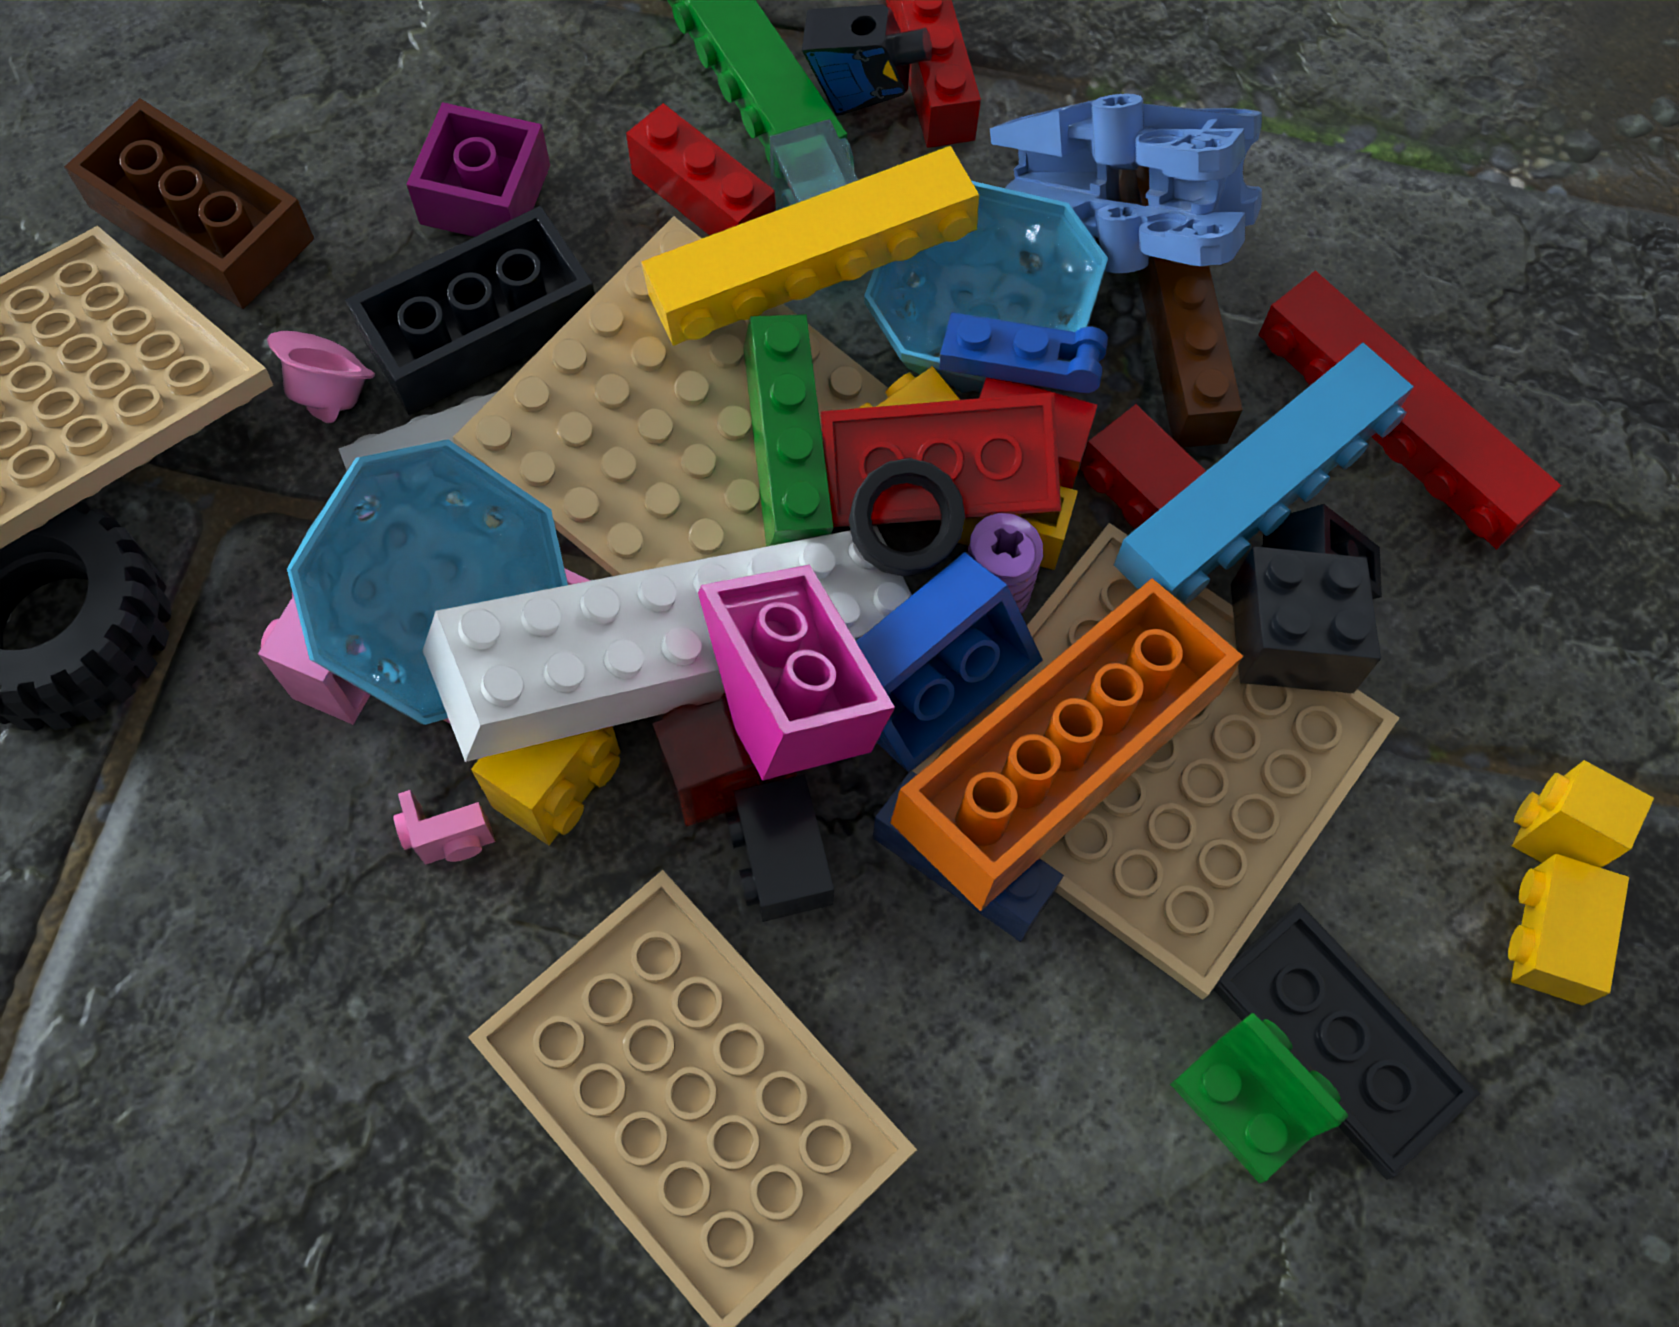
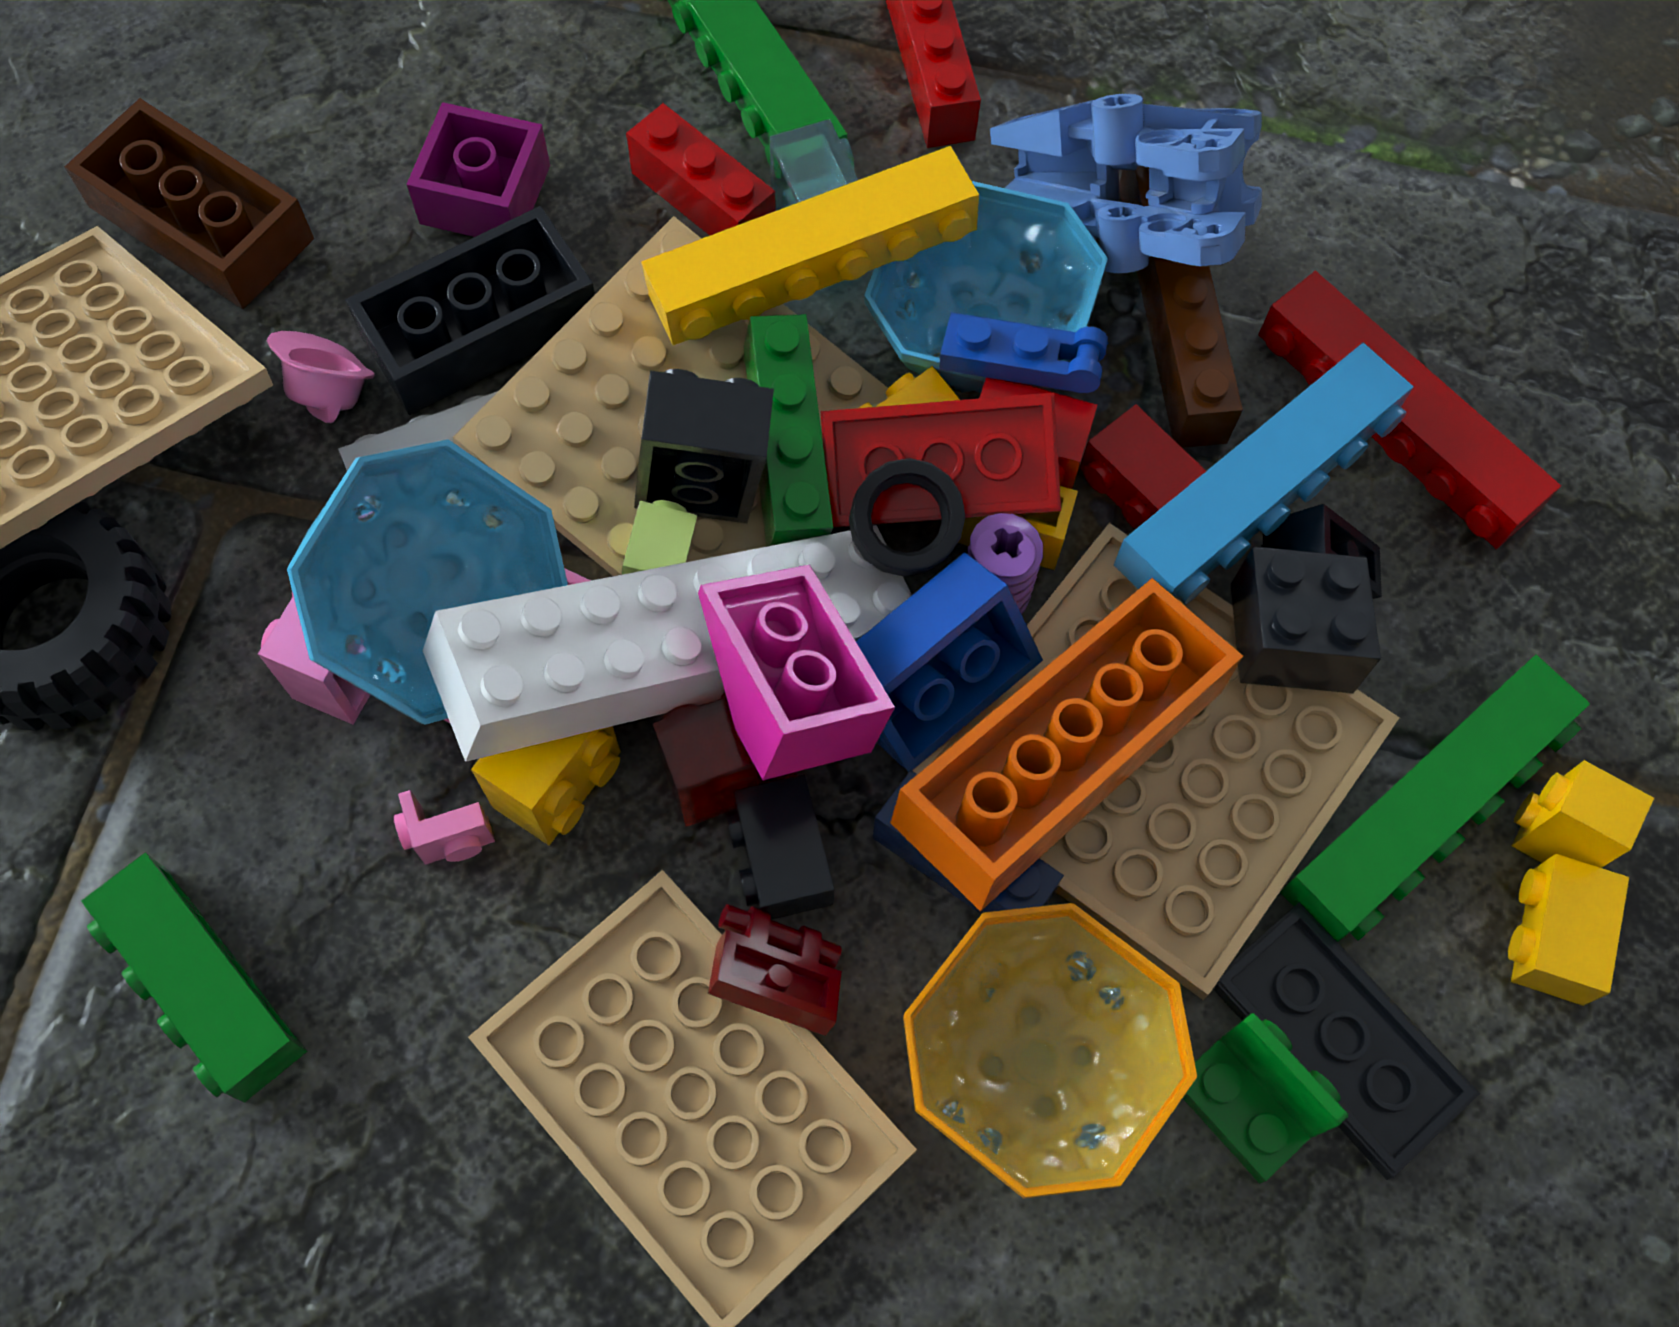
black torso [802,4,932,116] -> none
none -> green brick [81,852,308,1103]
none -> yellowish green brick [622,500,697,575]
none -> black brick [634,369,774,523]
none -> dark red plate [708,904,842,1036]
none -> clear light blue rock [903,903,1197,1199]
none -> green brick [1280,654,1590,942]

